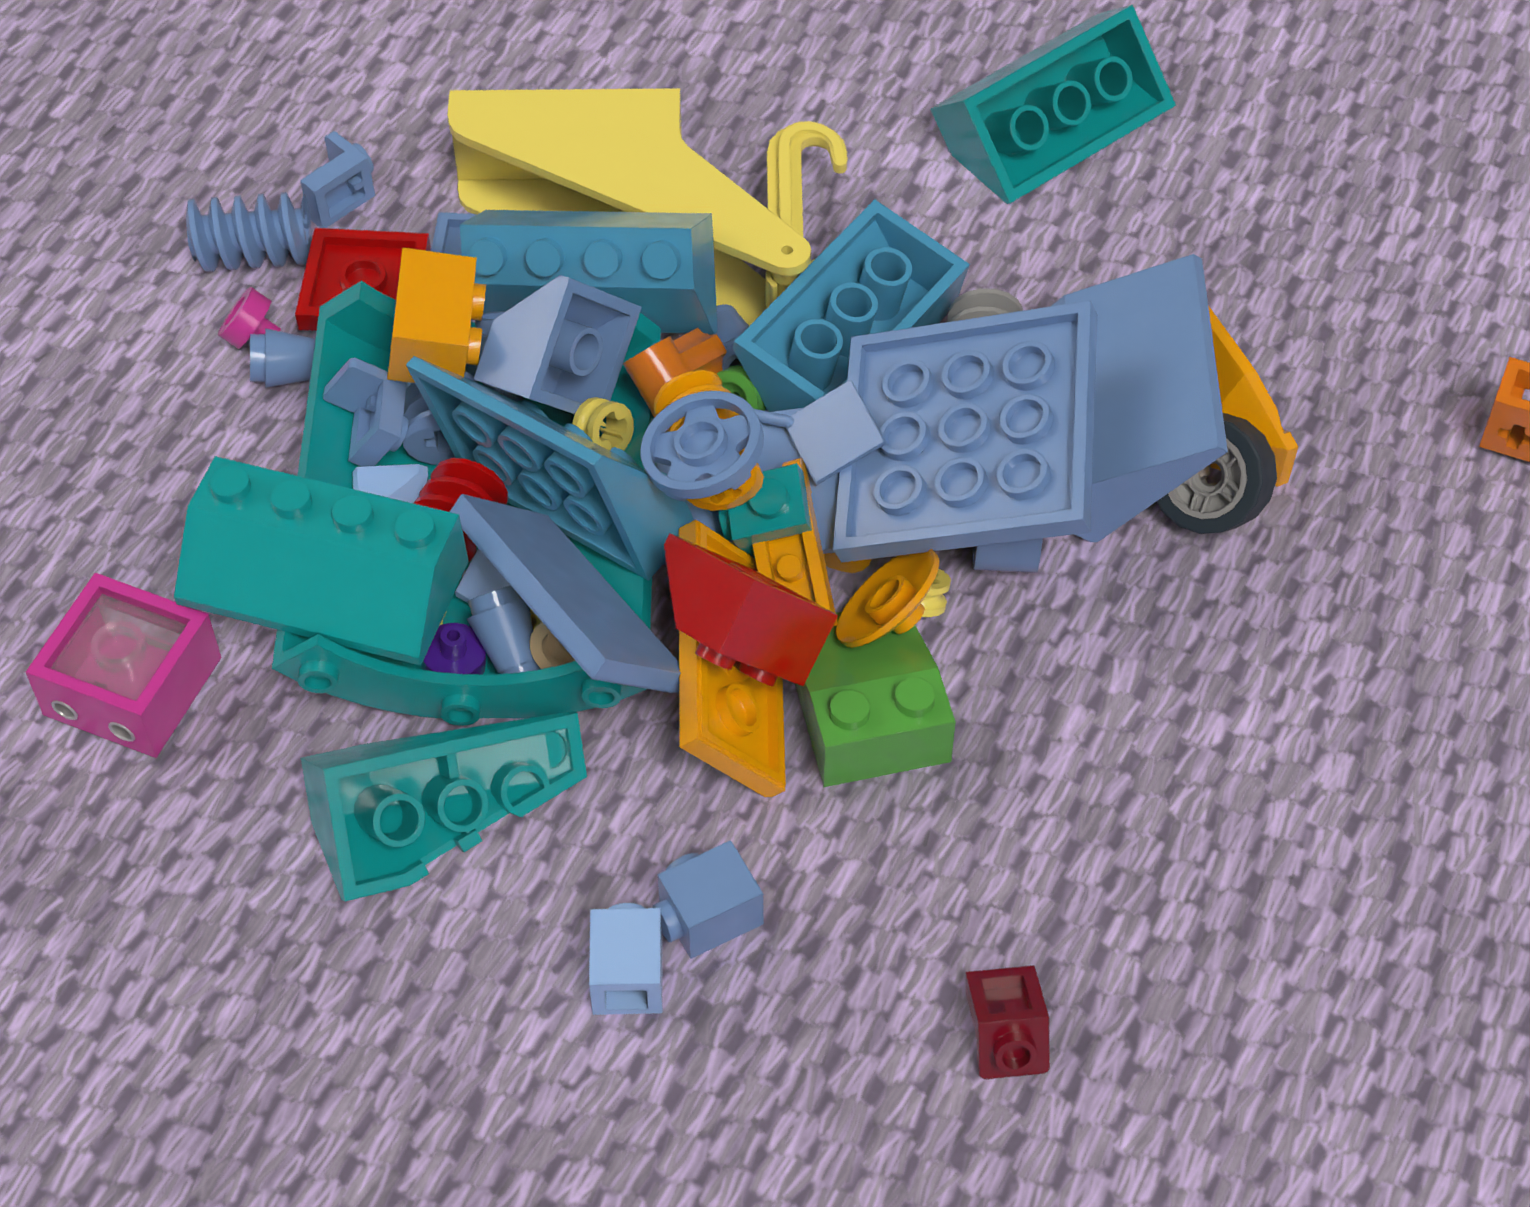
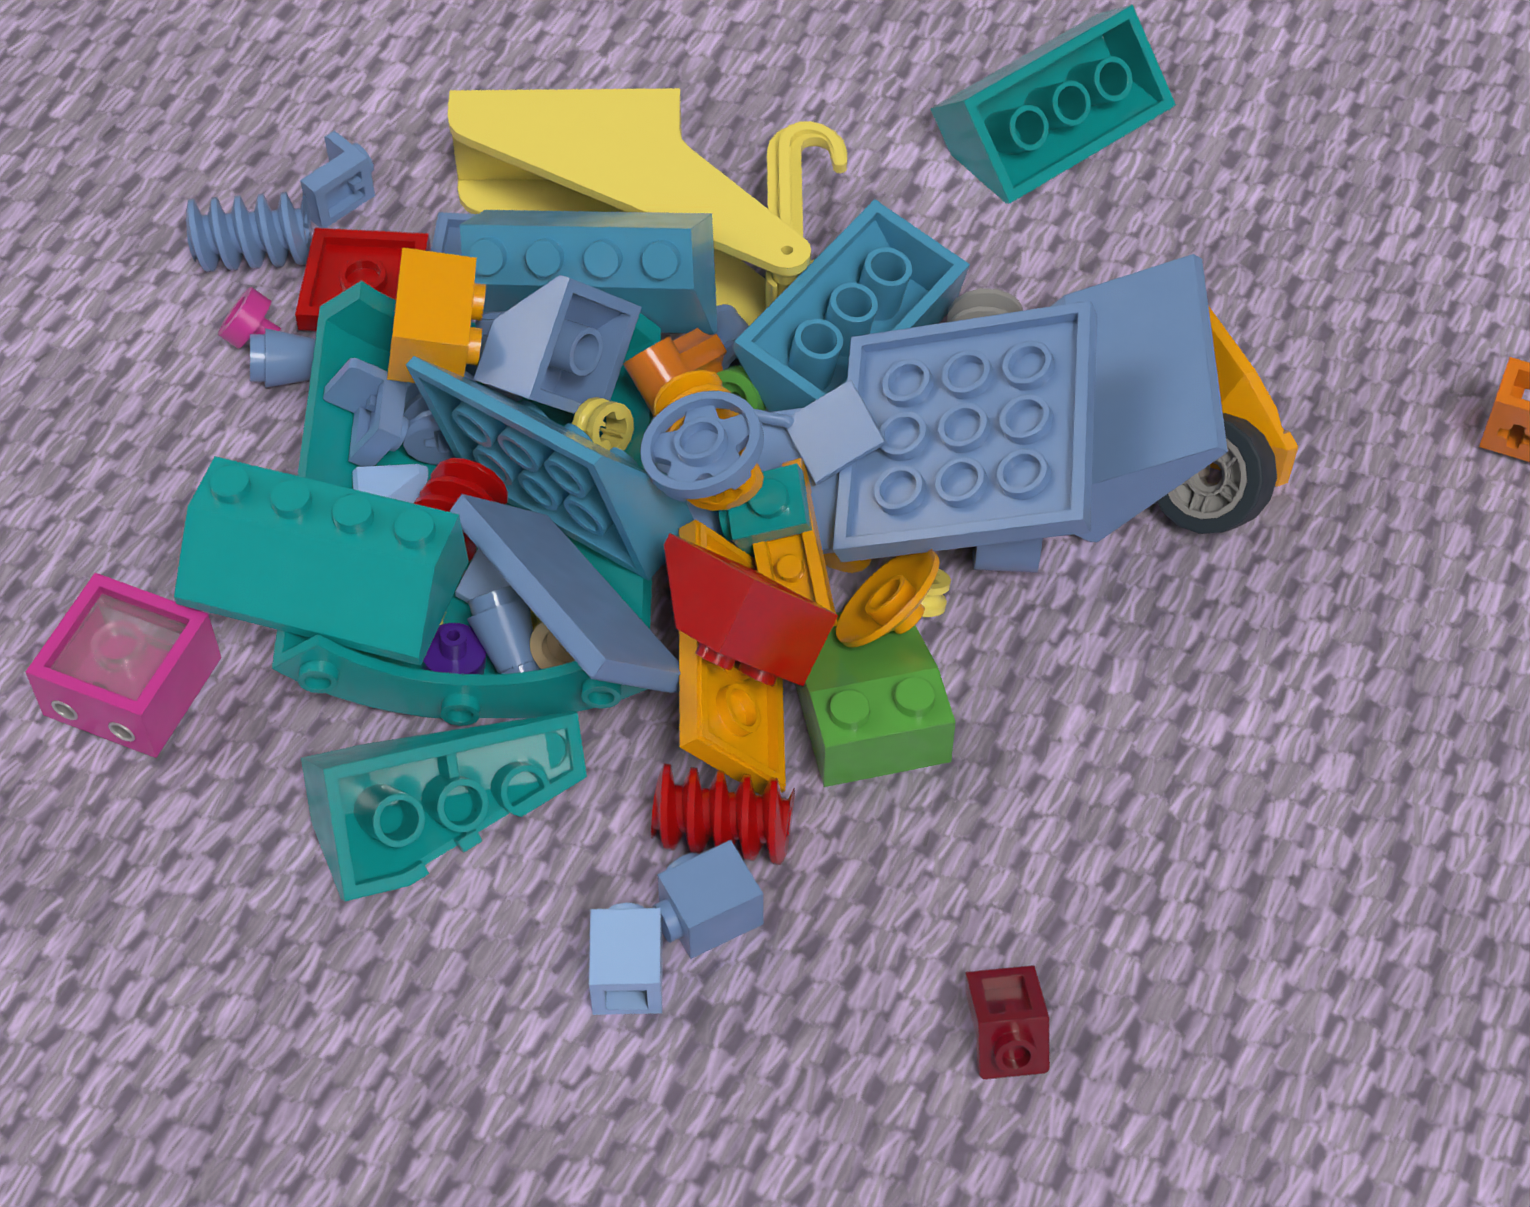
none -> red piece [651,763,795,865]

